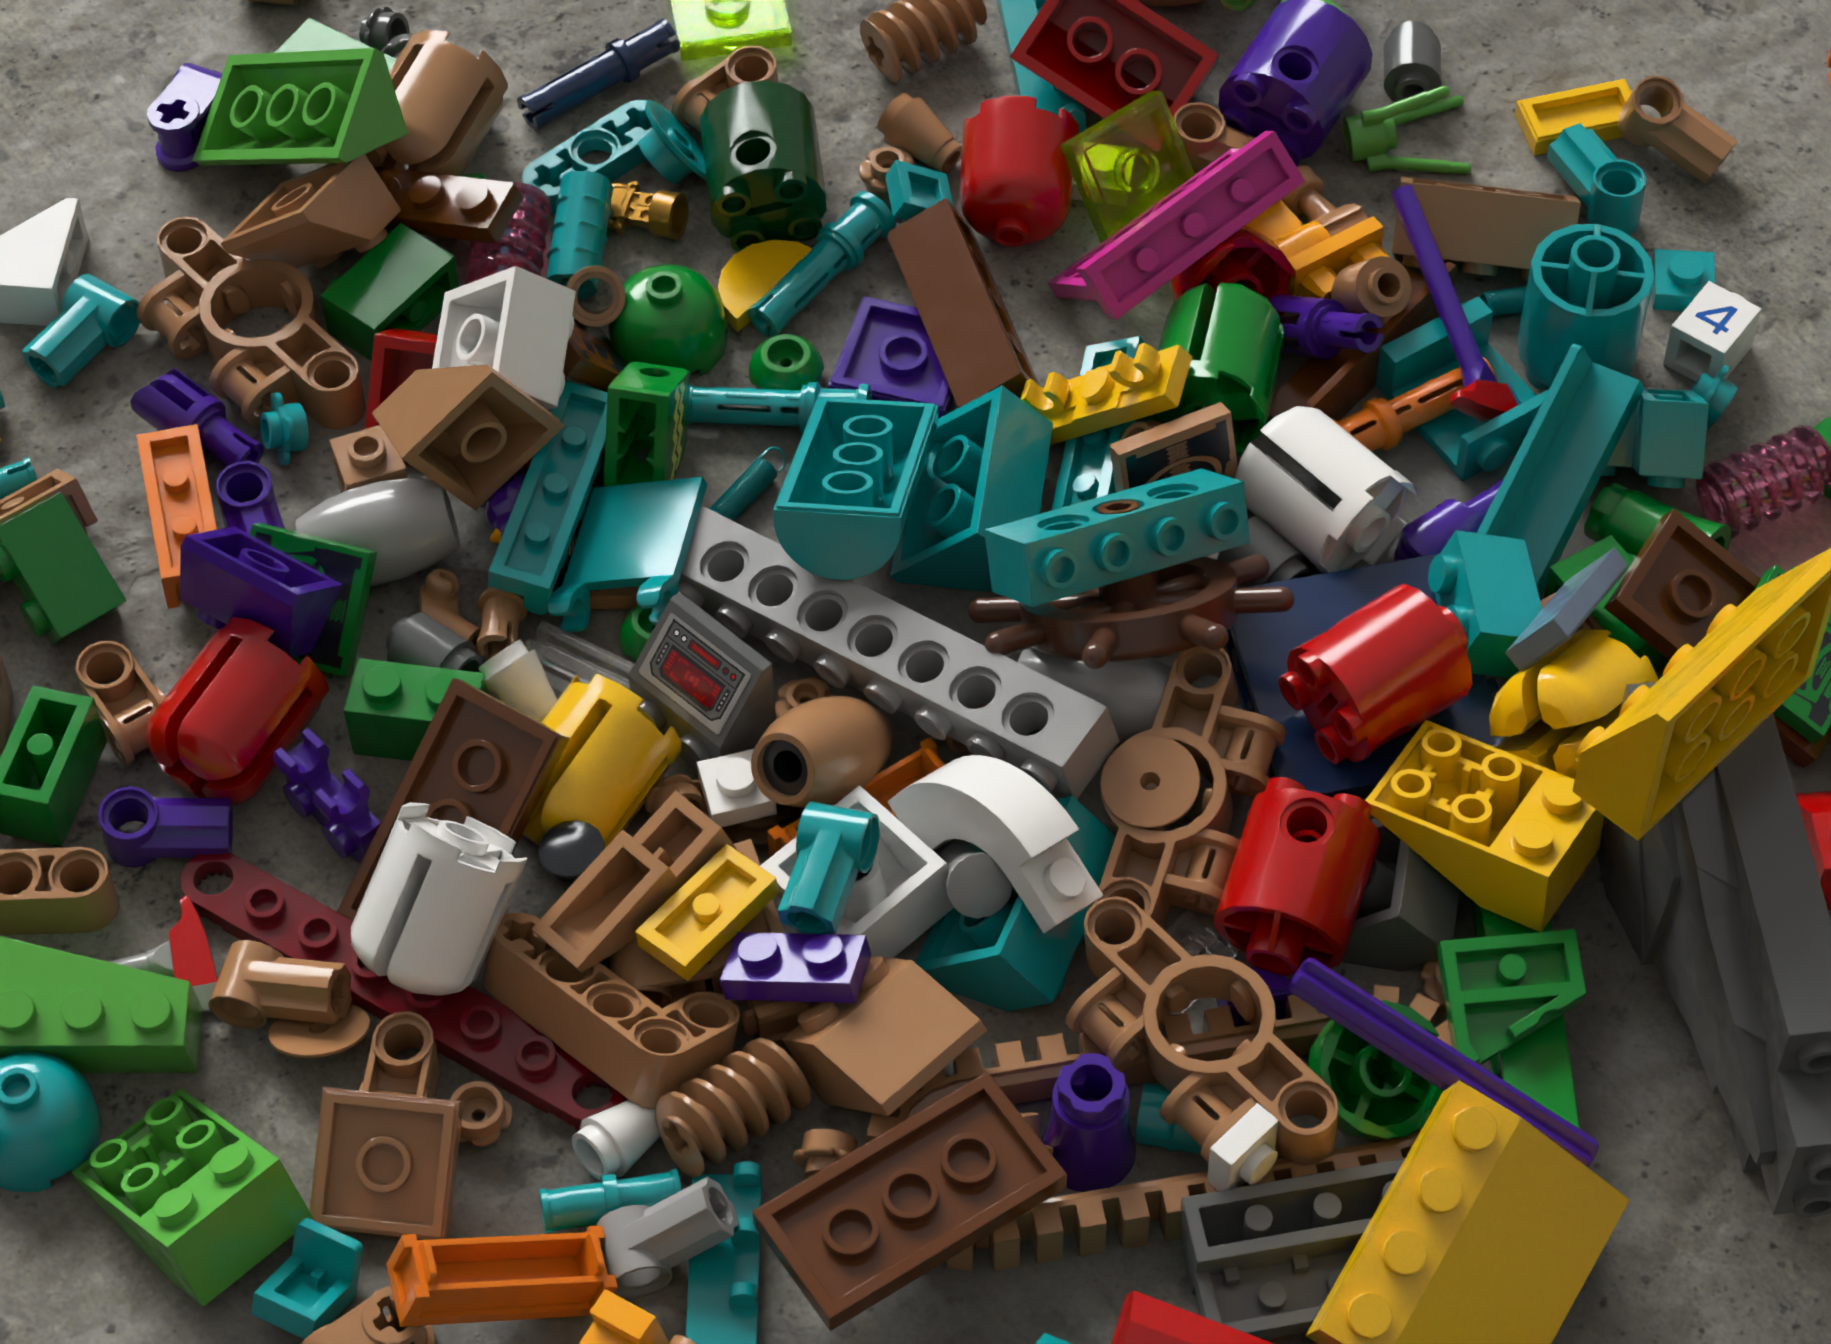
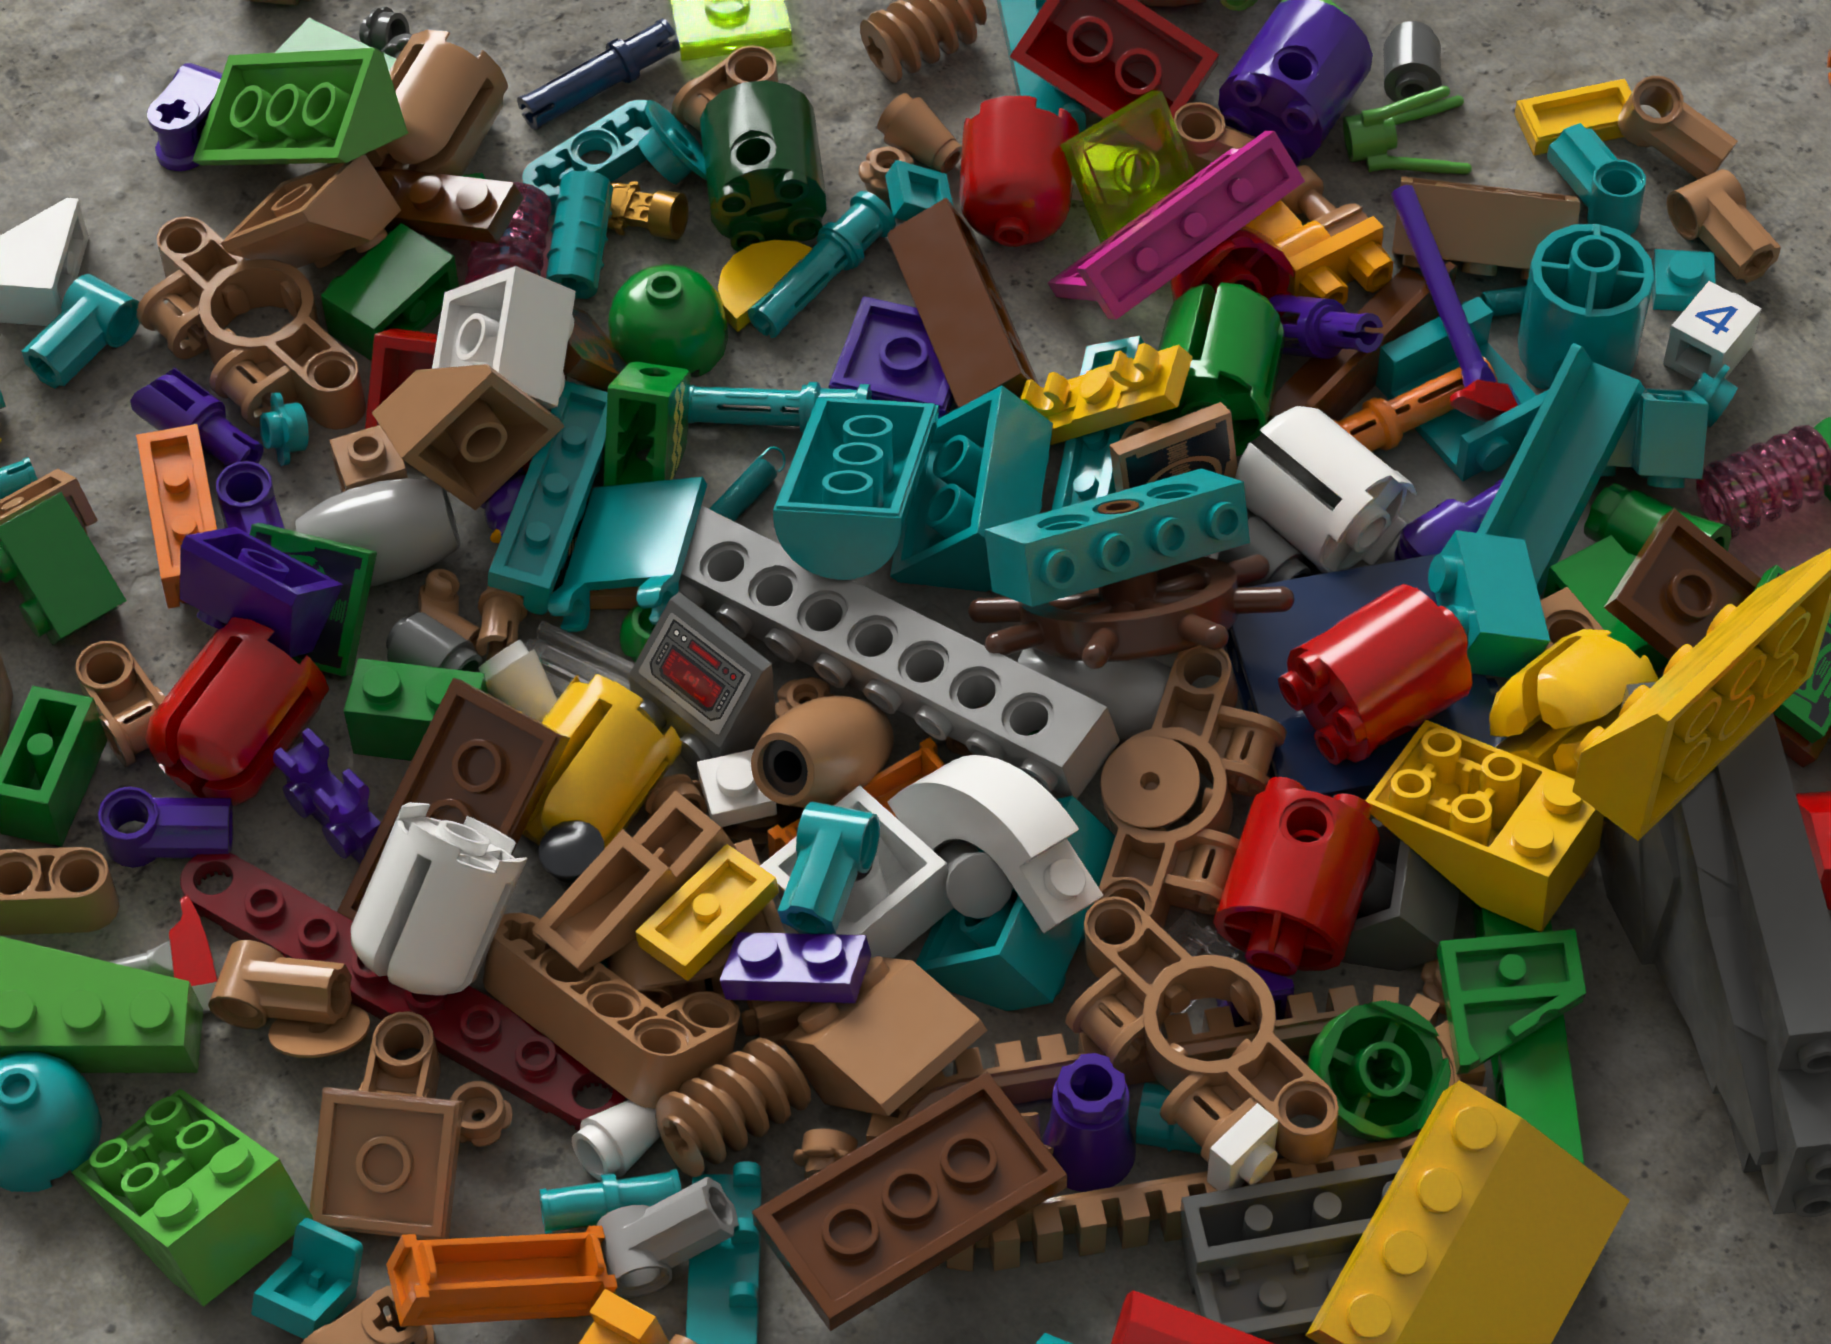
medium nougat piece [566,266,626,327] -> none
green plate [749,334,824,390] -> none
dark purple axle [1289,958,1599,1168] -> none
medium nougat brick [1331,256,1412,319] -> none
sand blue tile [1505,548,1628,671] -> none
none -> medium nougat piece [1667,169,1781,283]

